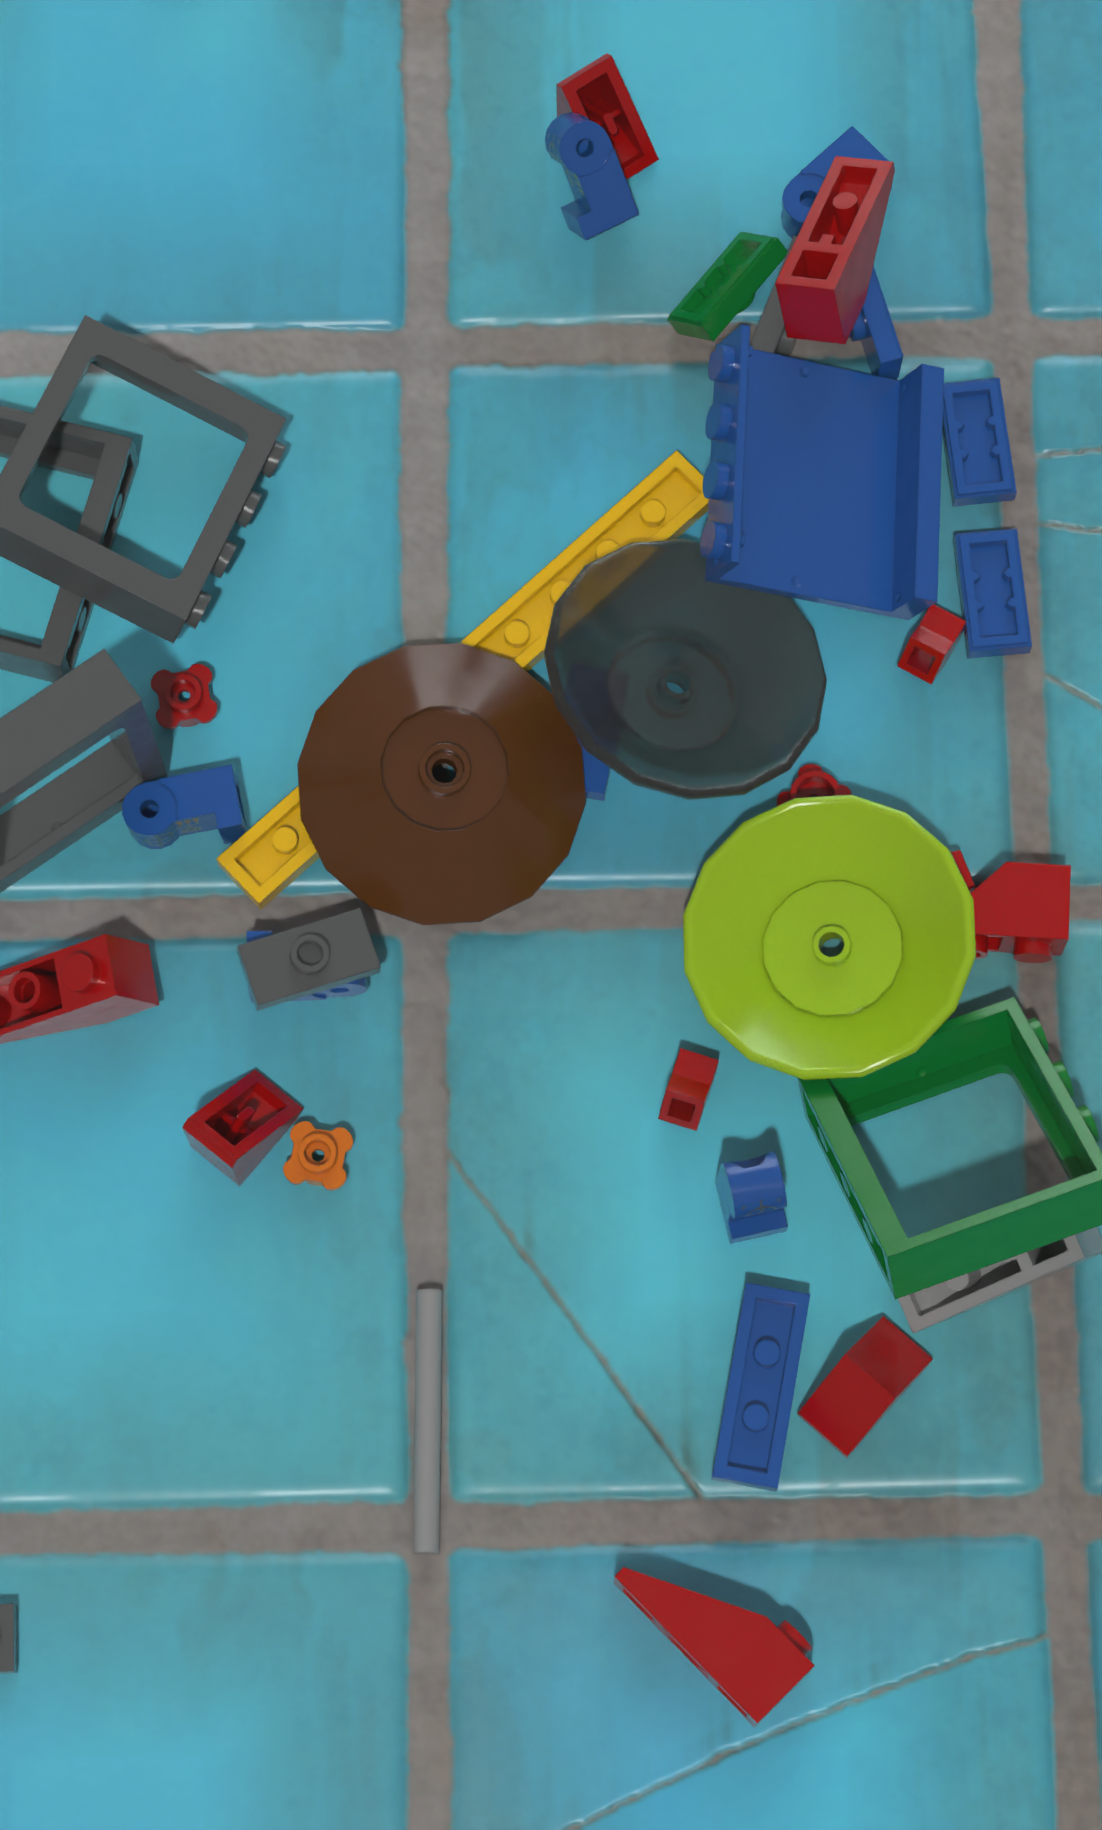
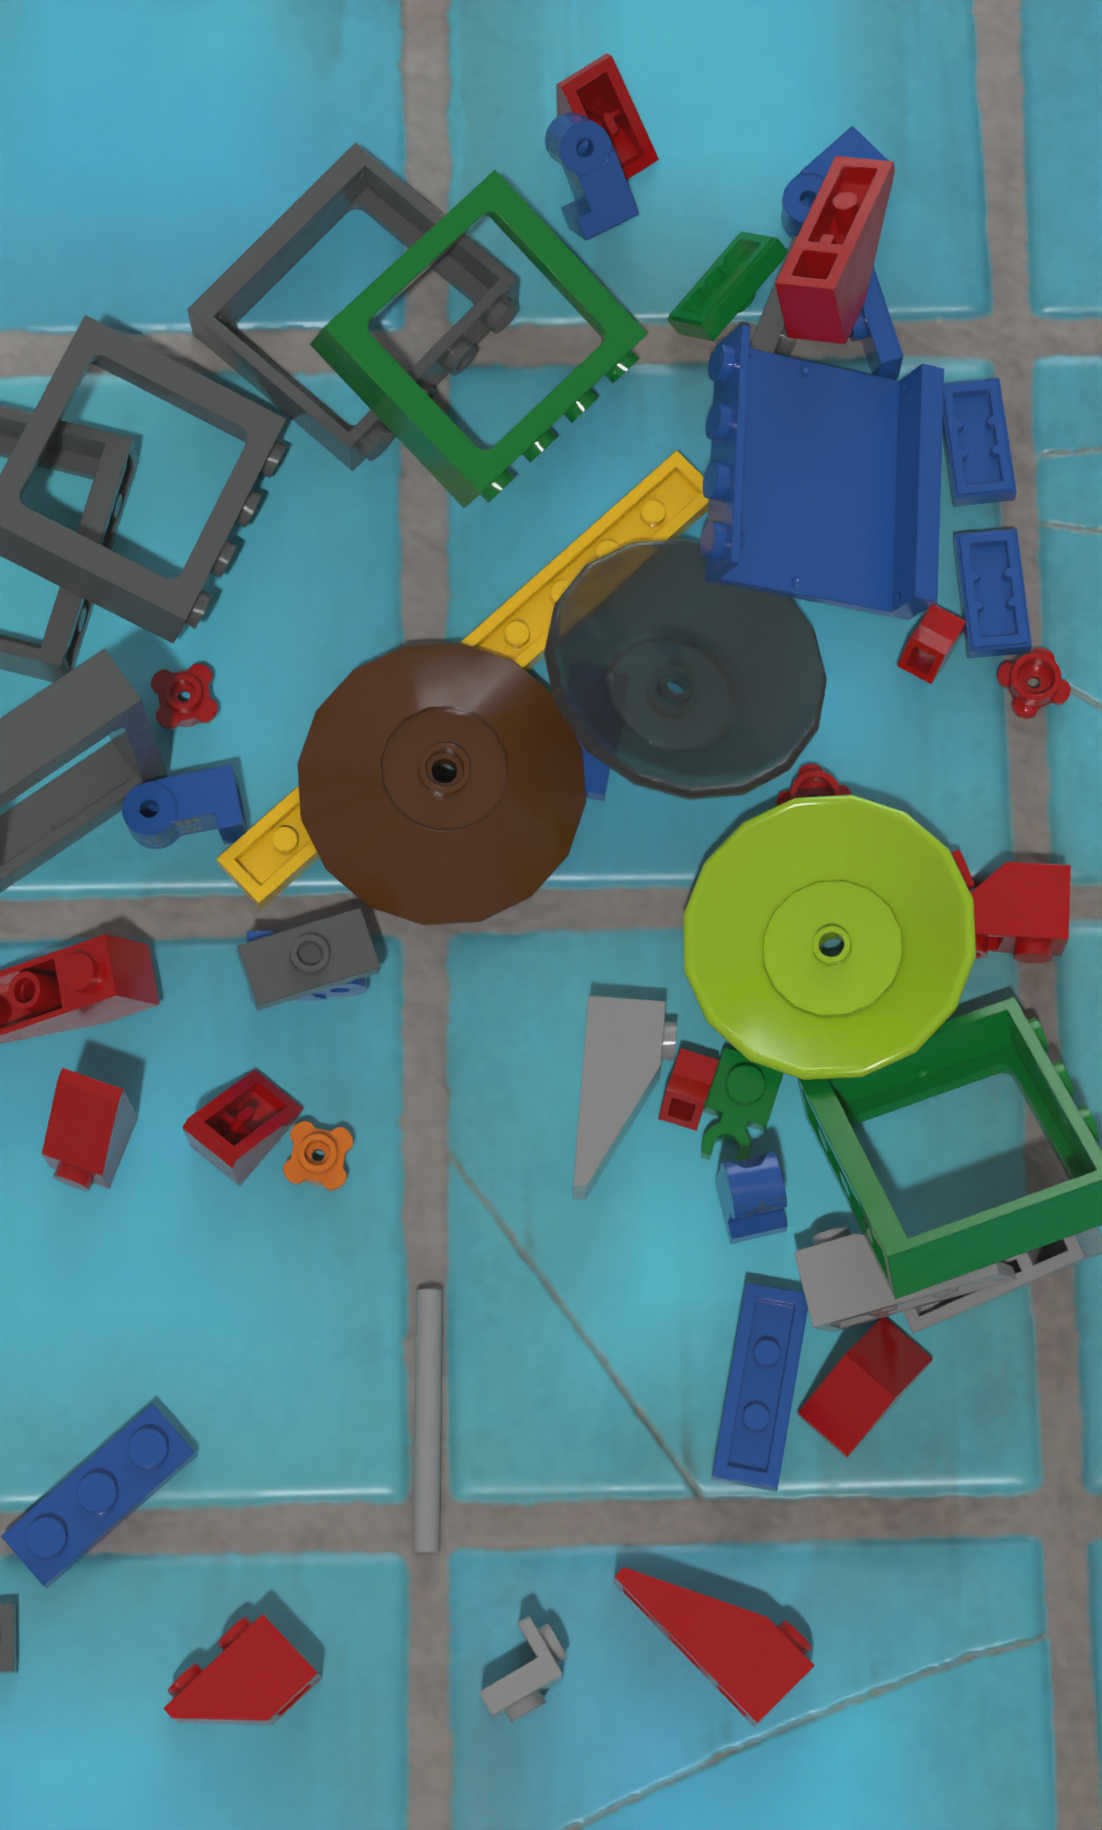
none -> blue plate [1,1403,197,1588]
none -> red slope [42,1067,138,1191]
none -> red slope [163,1614,322,1725]
none -> dark grey piece [187,142,519,471]
none -> green piece [310,170,647,508]
none -> light grey bracket [479,1616,568,1723]
none -> light grey slope [573,996,677,1200]
none -> green plate [701,1047,784,1162]
none -> light grey slope [794,1227,1016,1332]
none -> red plate [997,648,1071,719]

